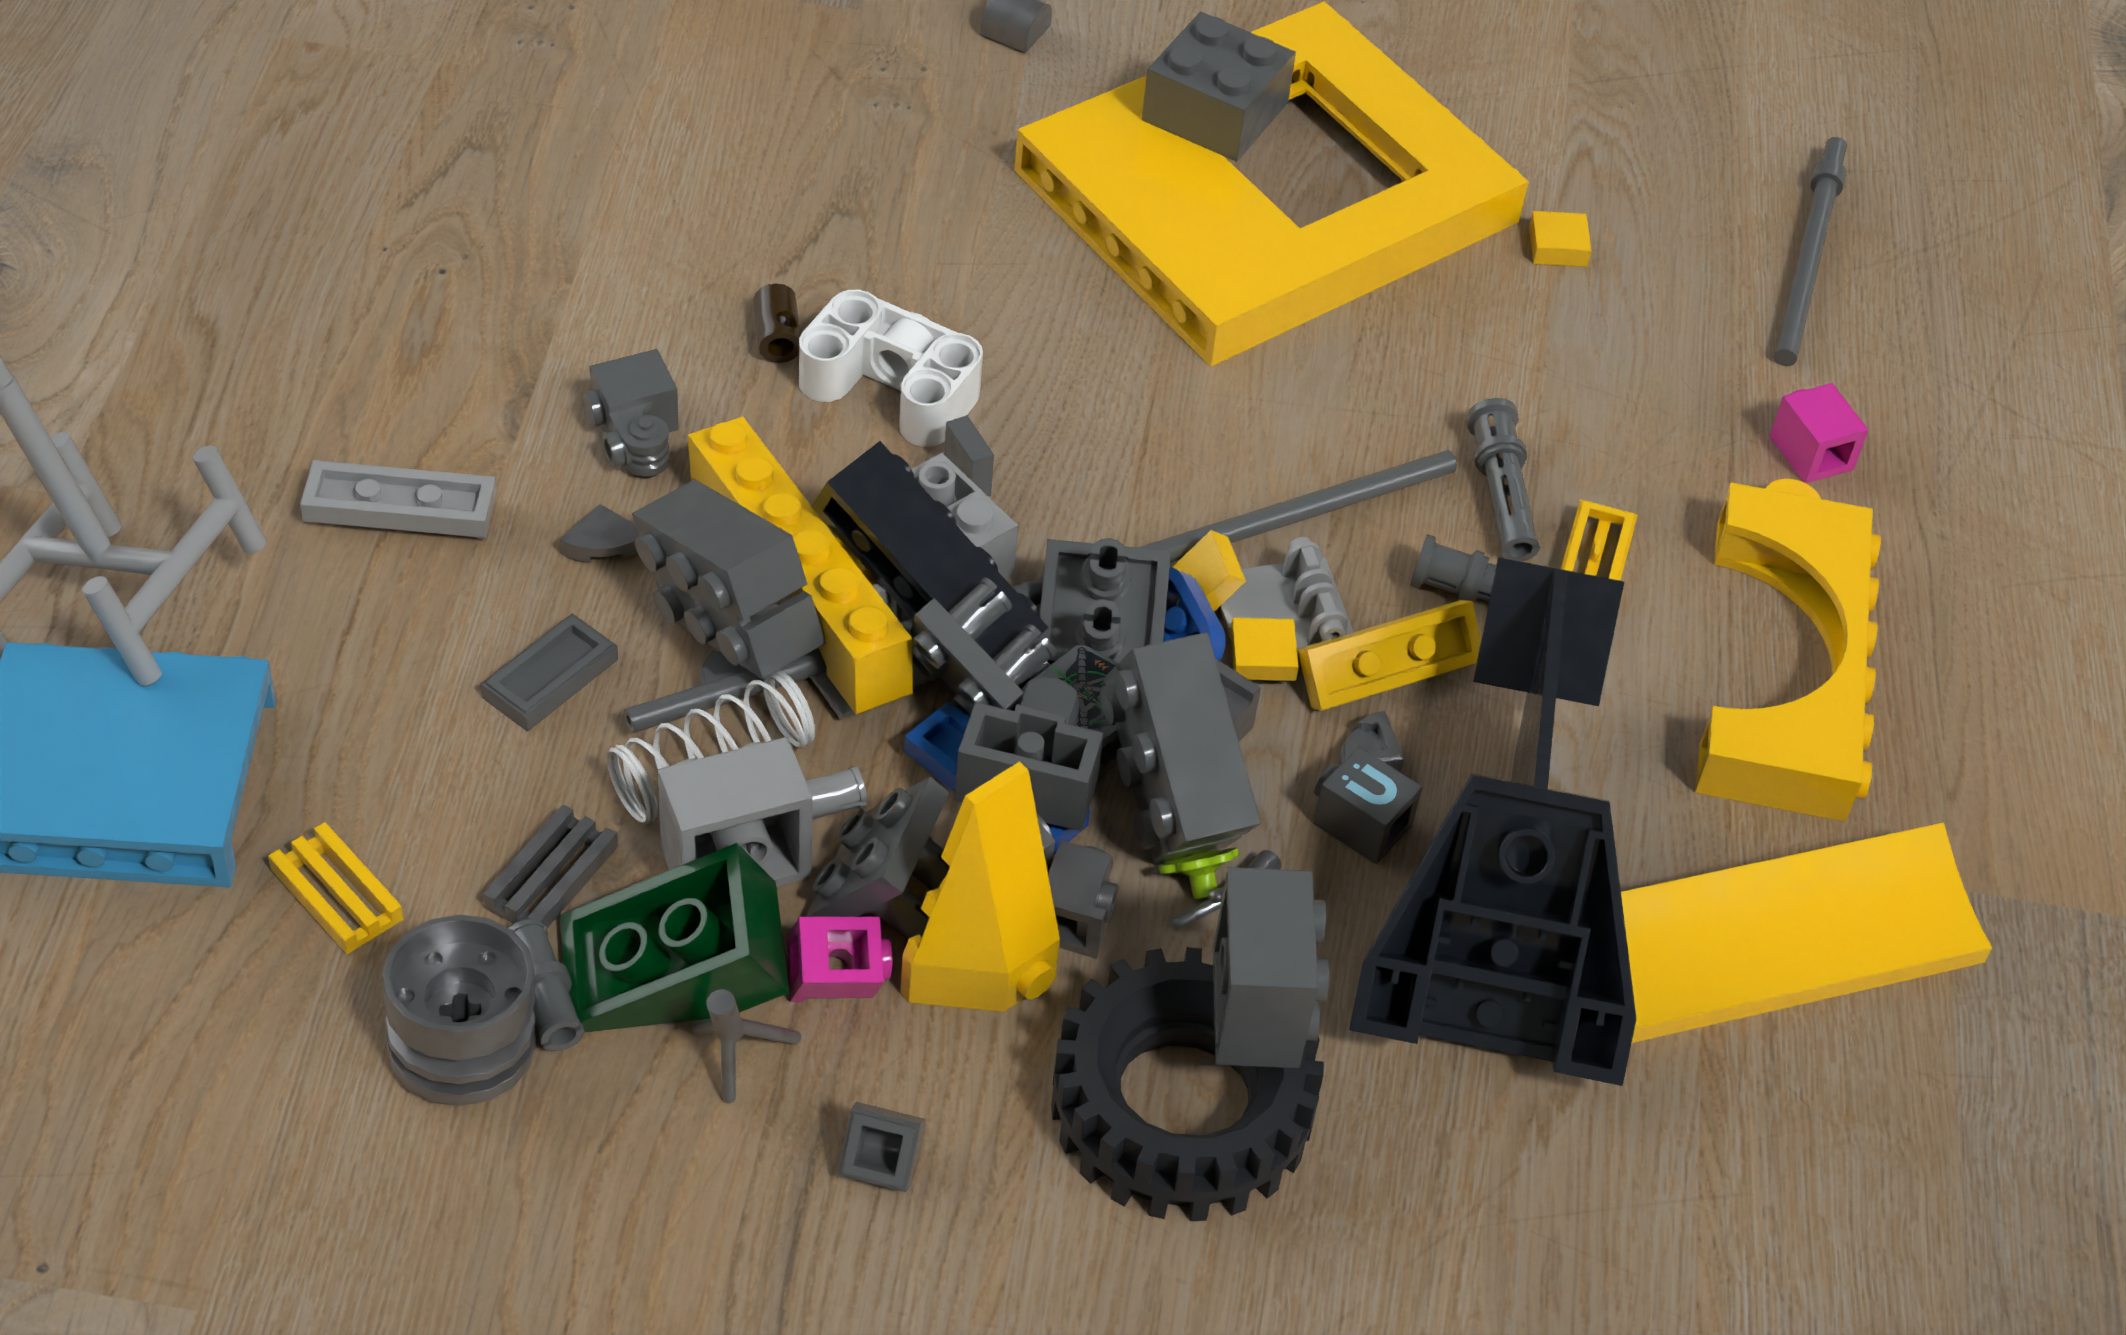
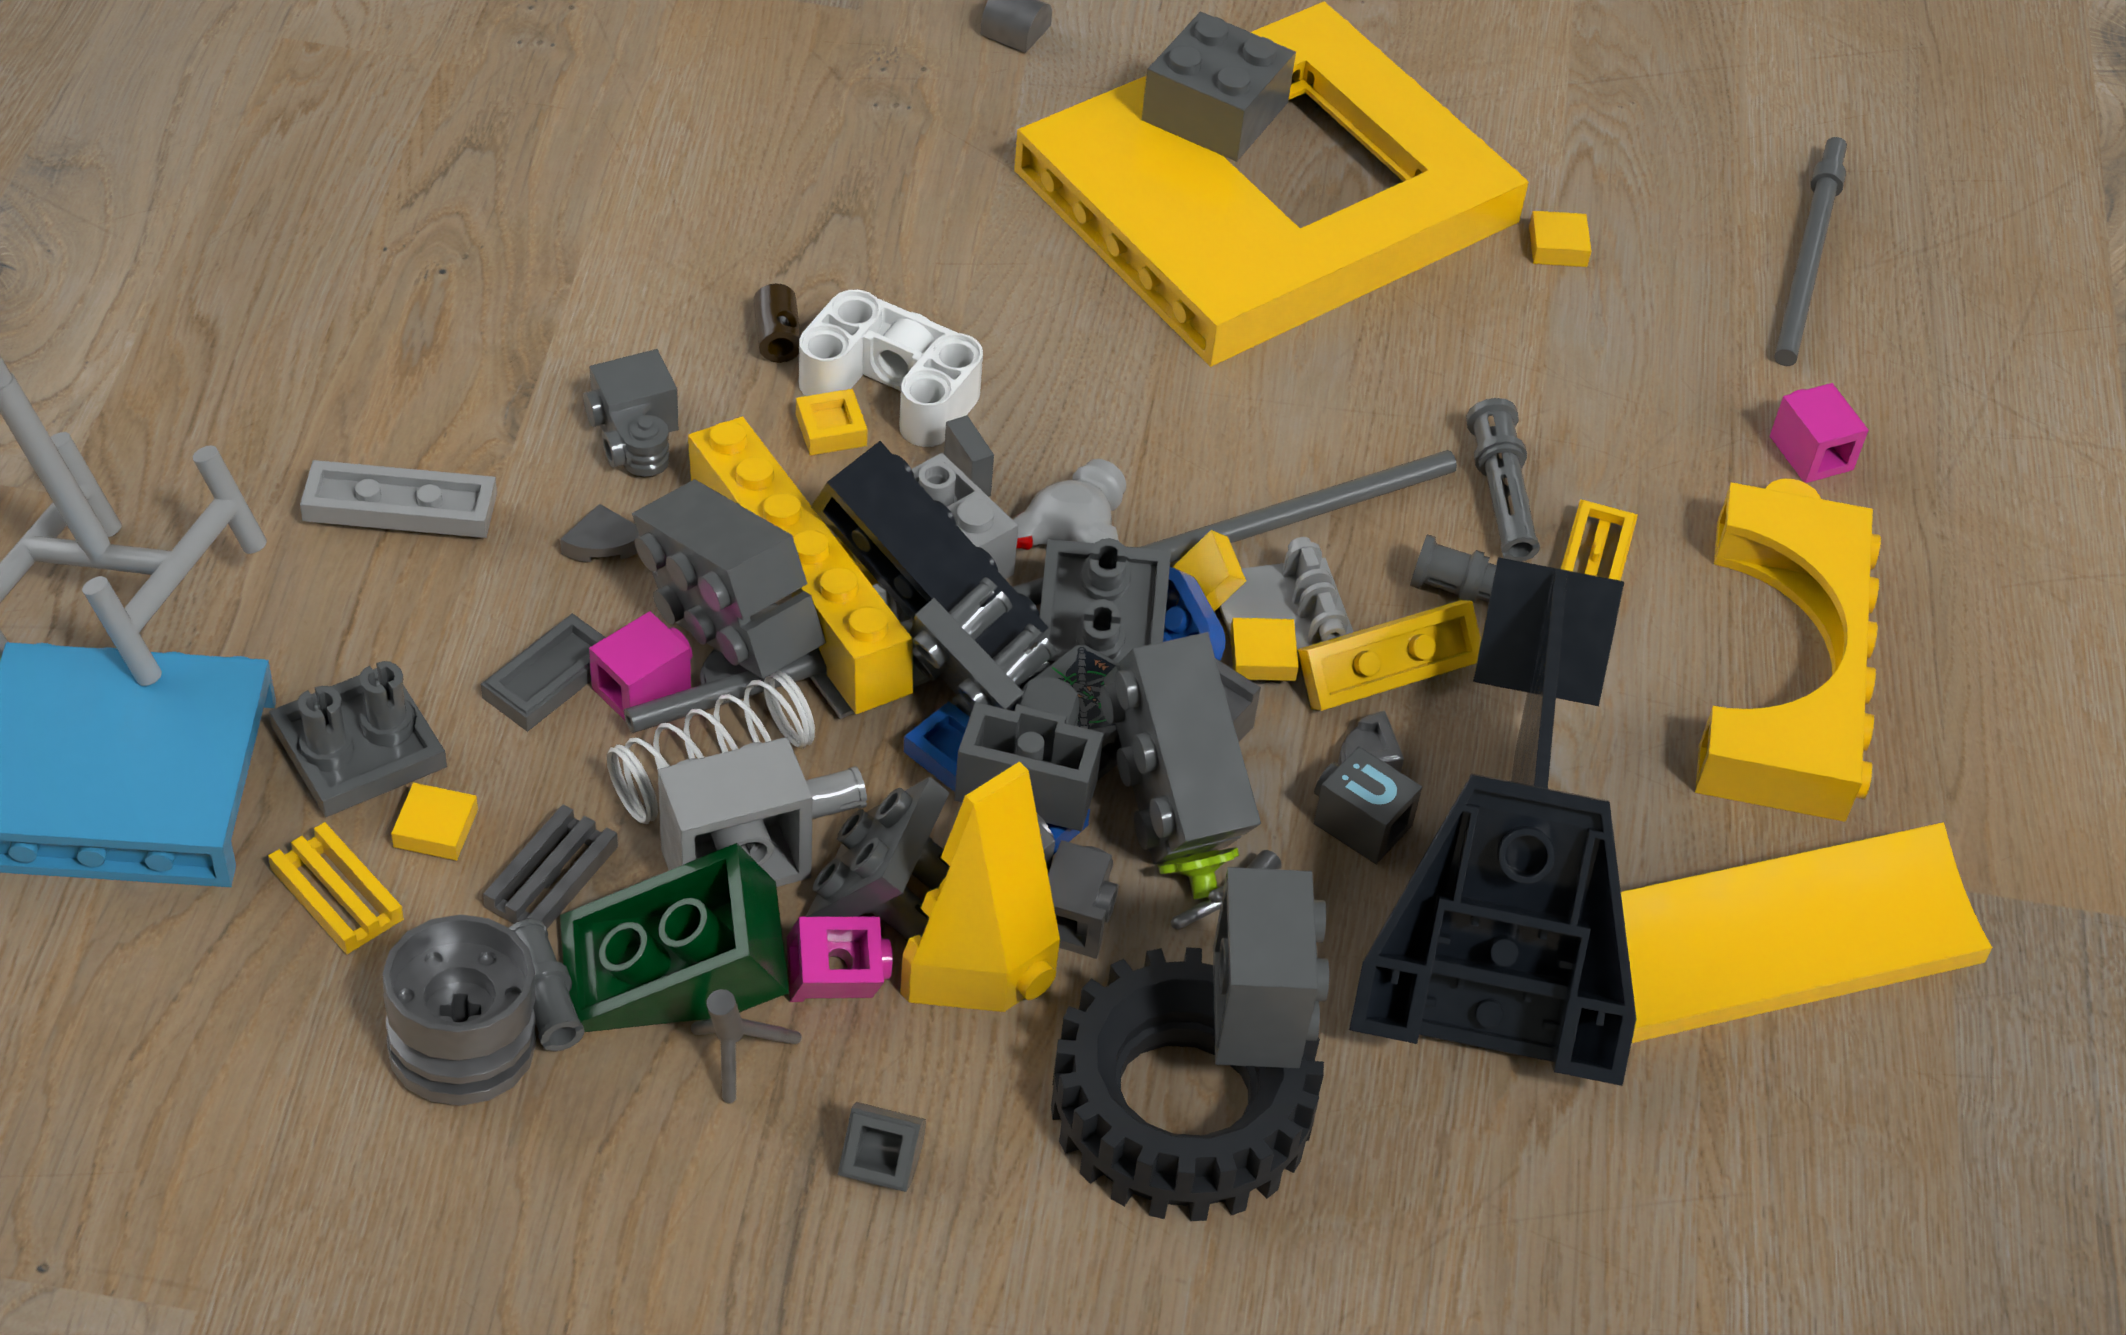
none -> dark grey plate [269,661,447,818]
none -> yellow tile [391,782,478,861]
none -> dark pink brick [589,611,693,721]
none -> yellow tile [796,388,868,456]
none -> light grey animal [1013,459,1126,550]

